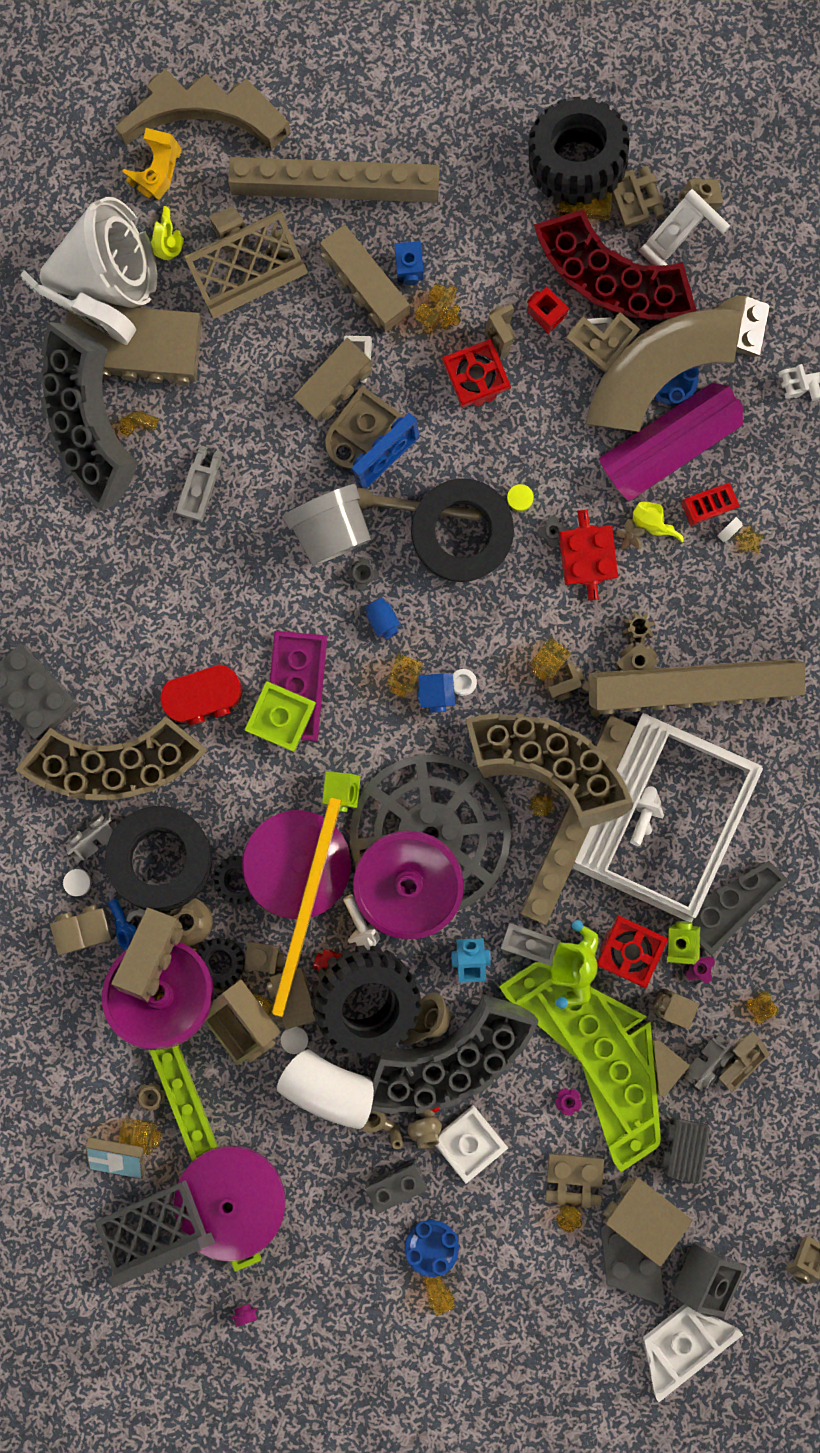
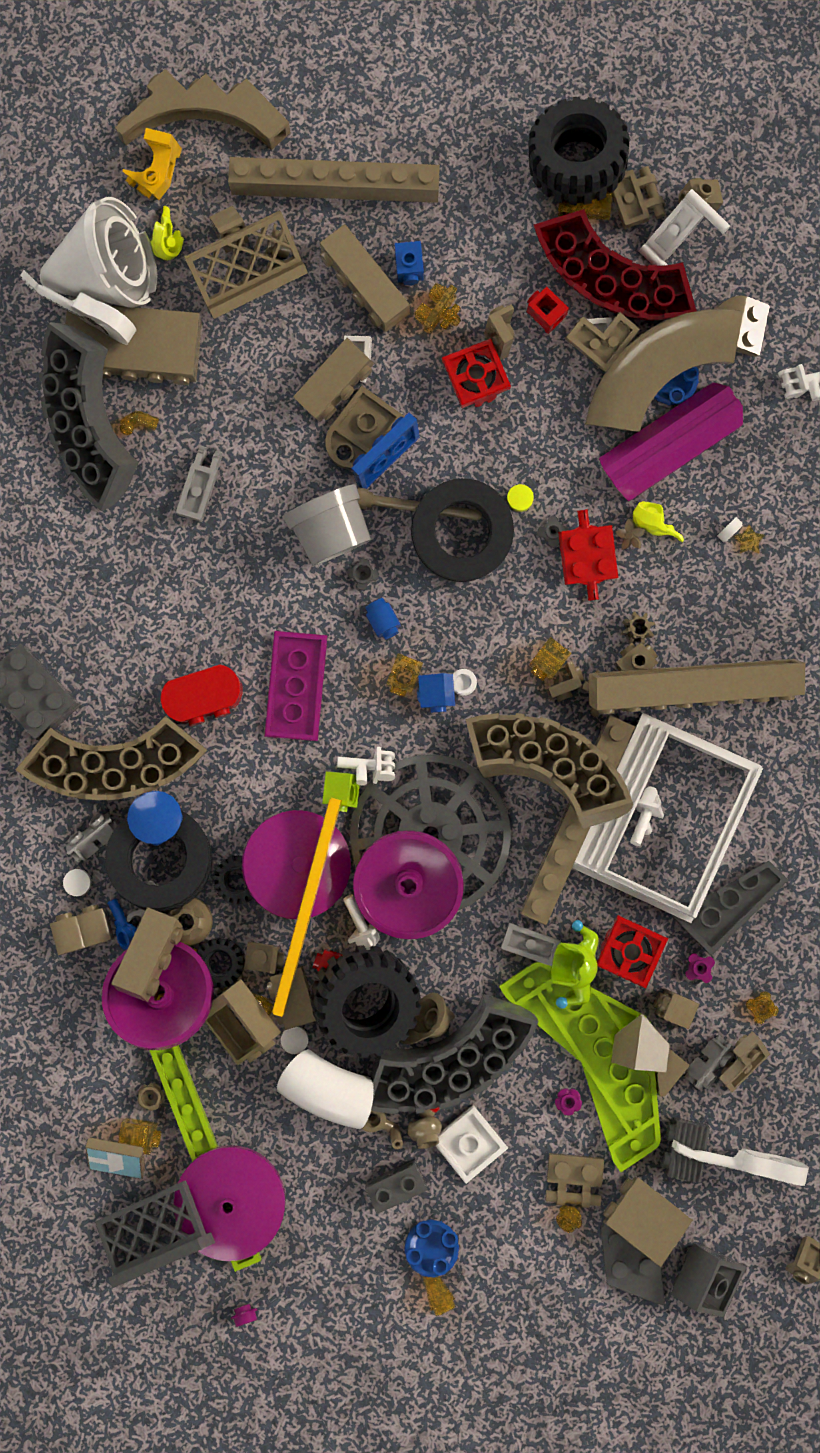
lime plate [245,681,316,752] -> none
dark azure brick [451,938,491,983] -> none
clear yellow plate [528,796,555,816] -> none
white wing [643,1304,743,1402] -> none
lime brick [667,921,700,964] -> none
red slope [681,482,740,527] -> none
none -> blue dish [127,791,183,846]
none -> white arm [337,747,395,785]
none -> slope [611,1014,670,1072]
none -> white piece [672,1140,809,1186]

